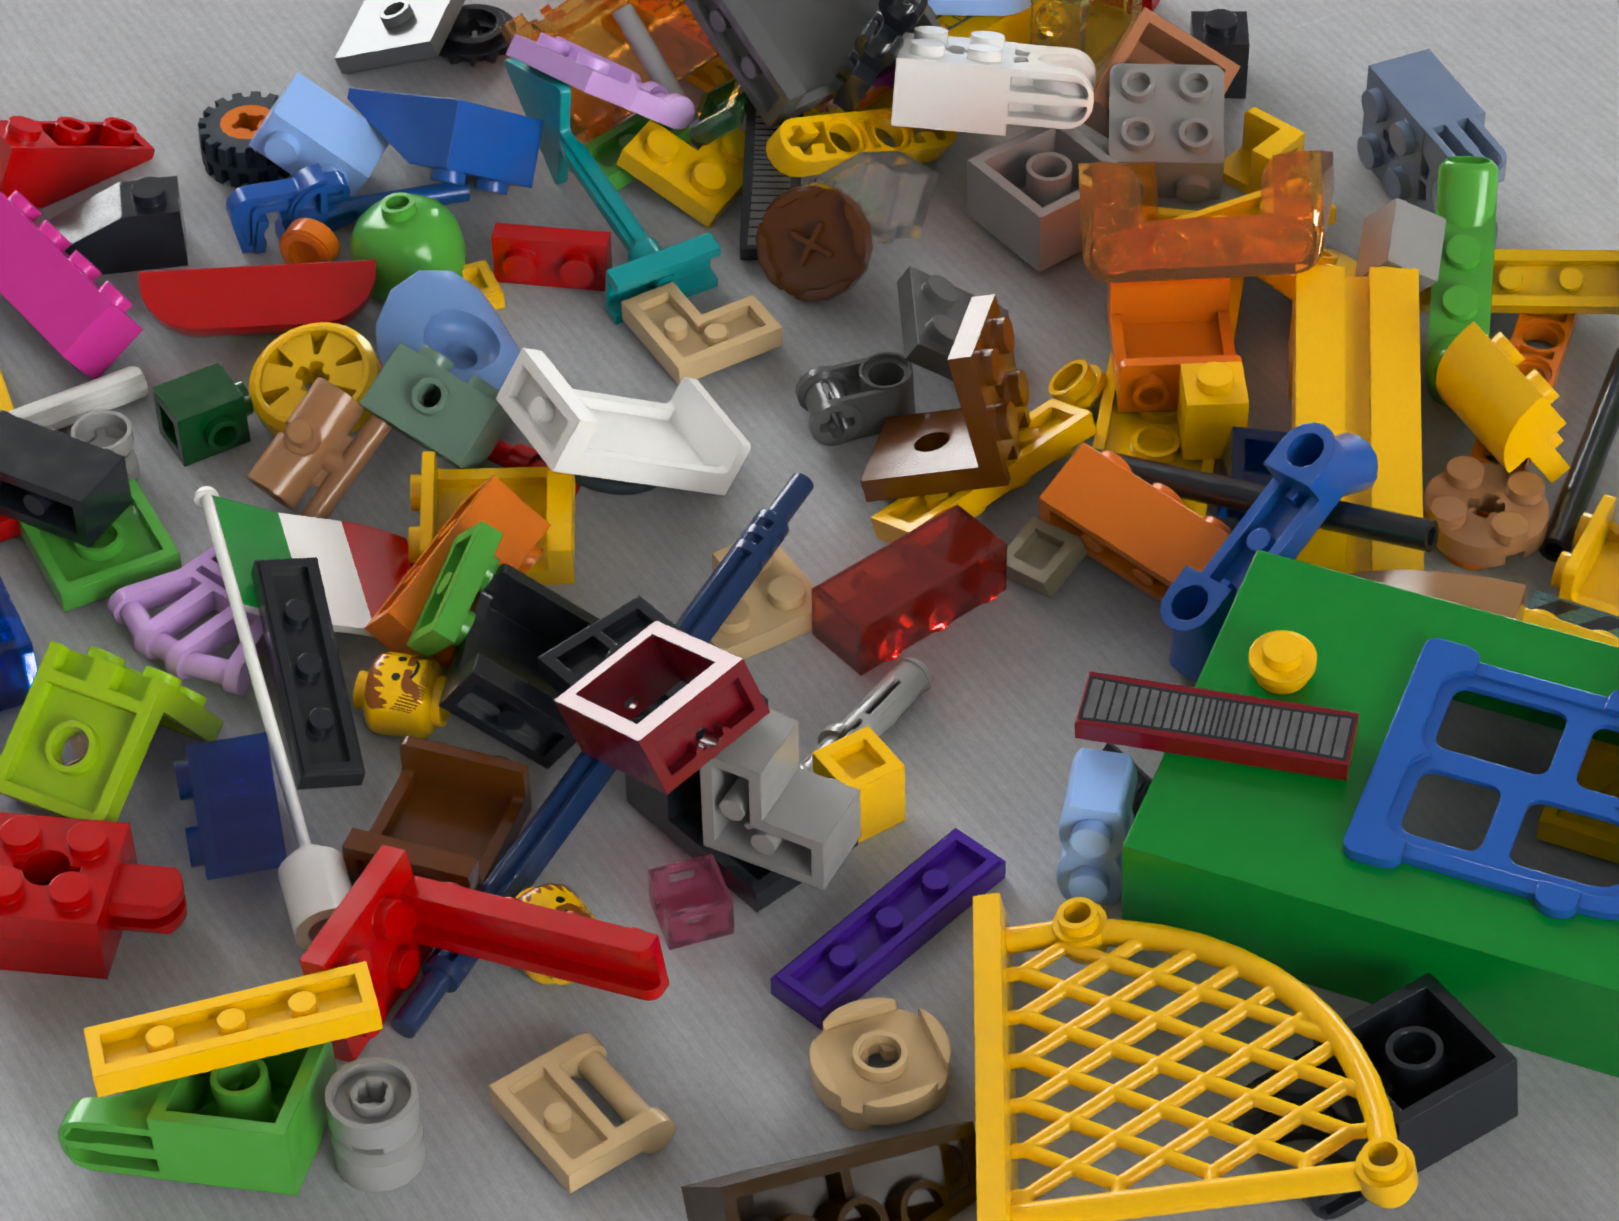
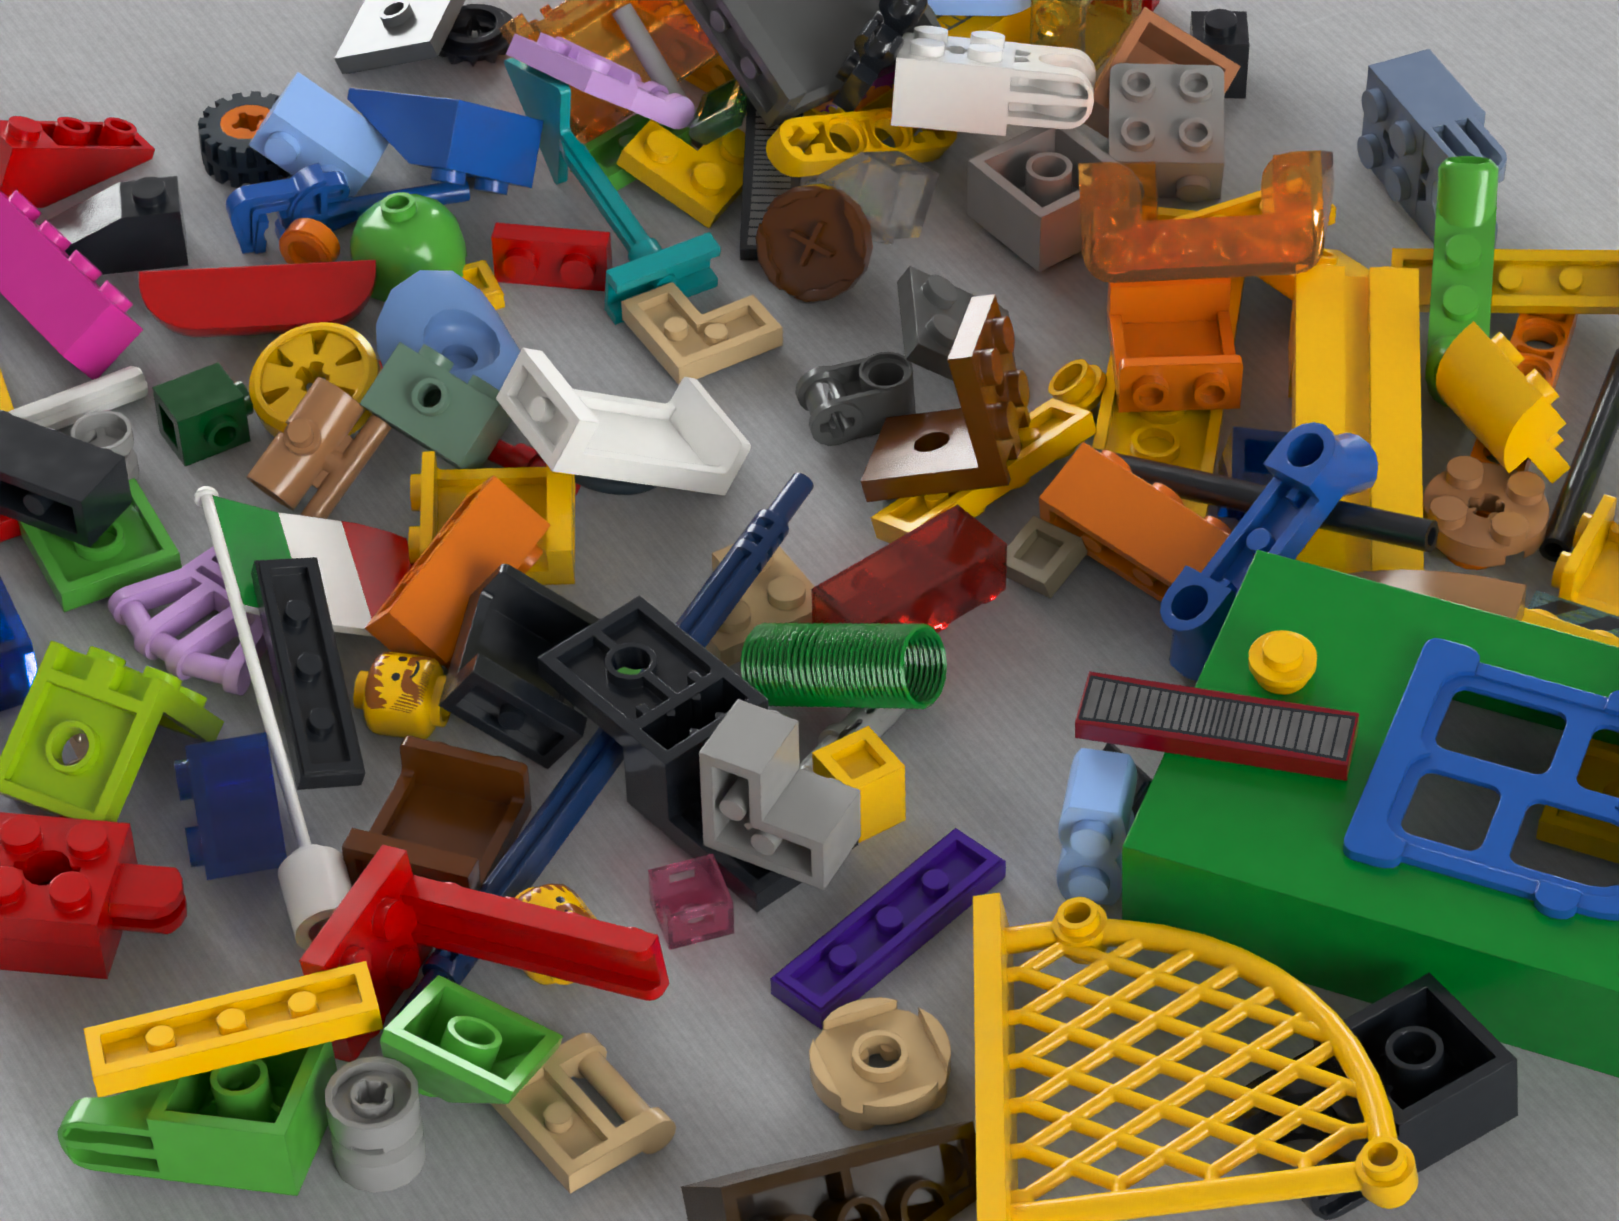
bright green plate [406,521,503,658] -> none
dark red window [554,620,770,795] -> none
yellow brick [1177,361,1249,460] -> none
yellow panel [1222,107,1305,194] -> none
light grey brick [1355,198,1446,293] -> none
none -> bright green slope [380,975,563,1104]
none -> green piece [740,622,947,709]

